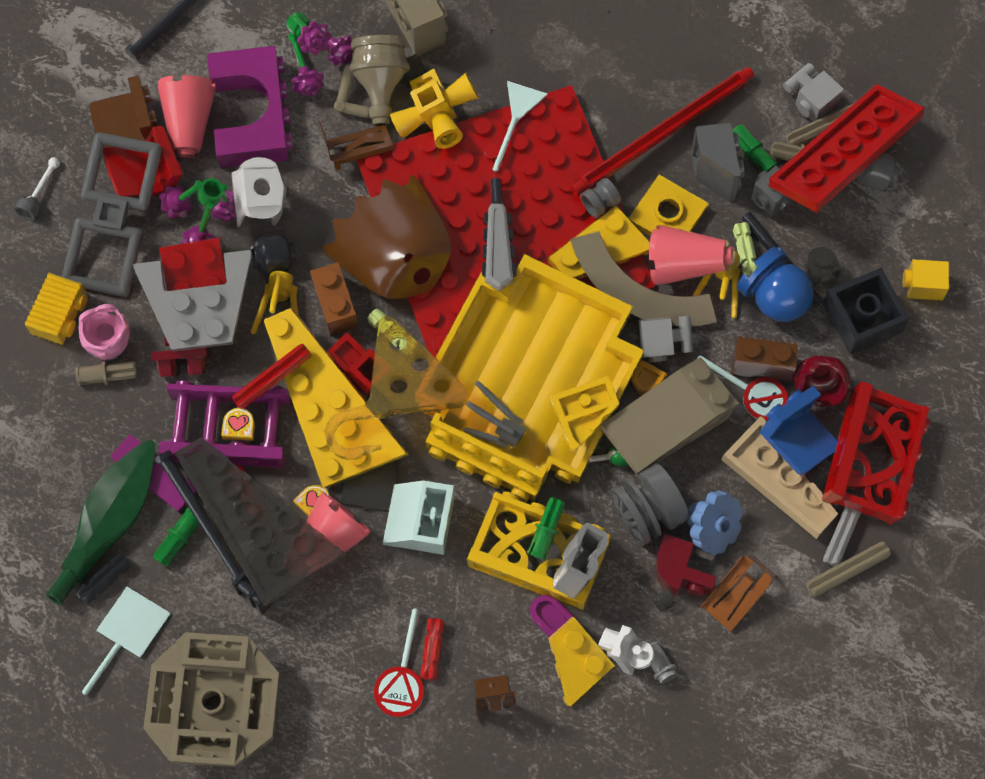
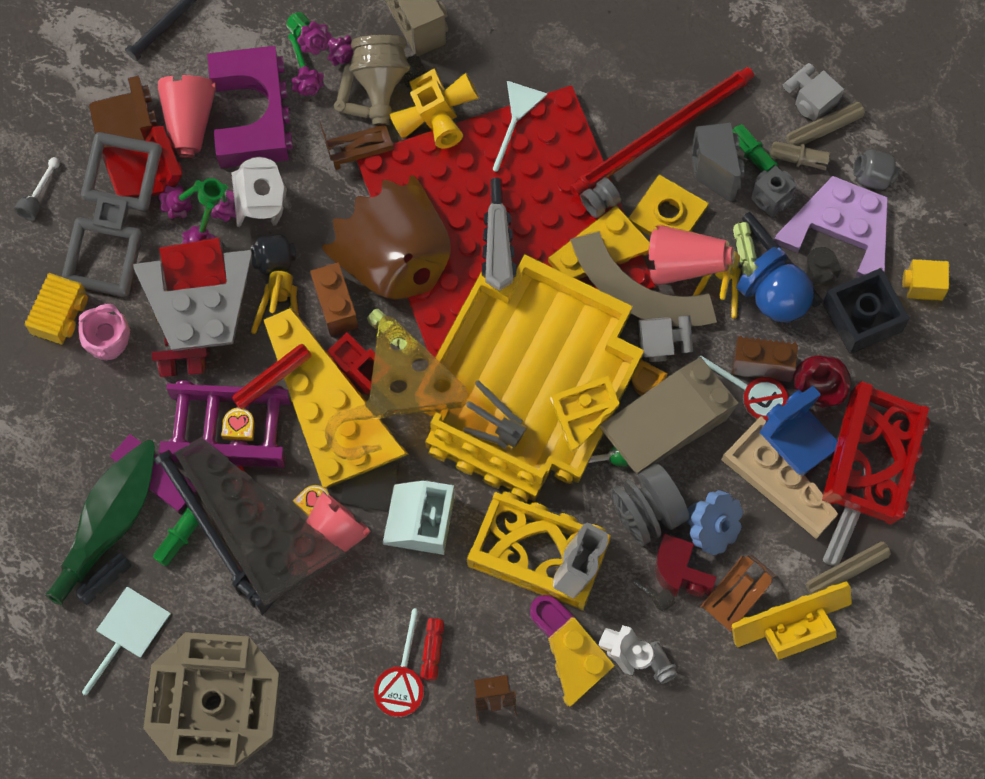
dark tan axle [75,361,137,386] -> none
green axle [527,497,565,560] -> none
red plate [769,84,925,213] -> none
none -> yellow bracket [732,581,852,660]
none -> lavender wing [774,176,887,277]

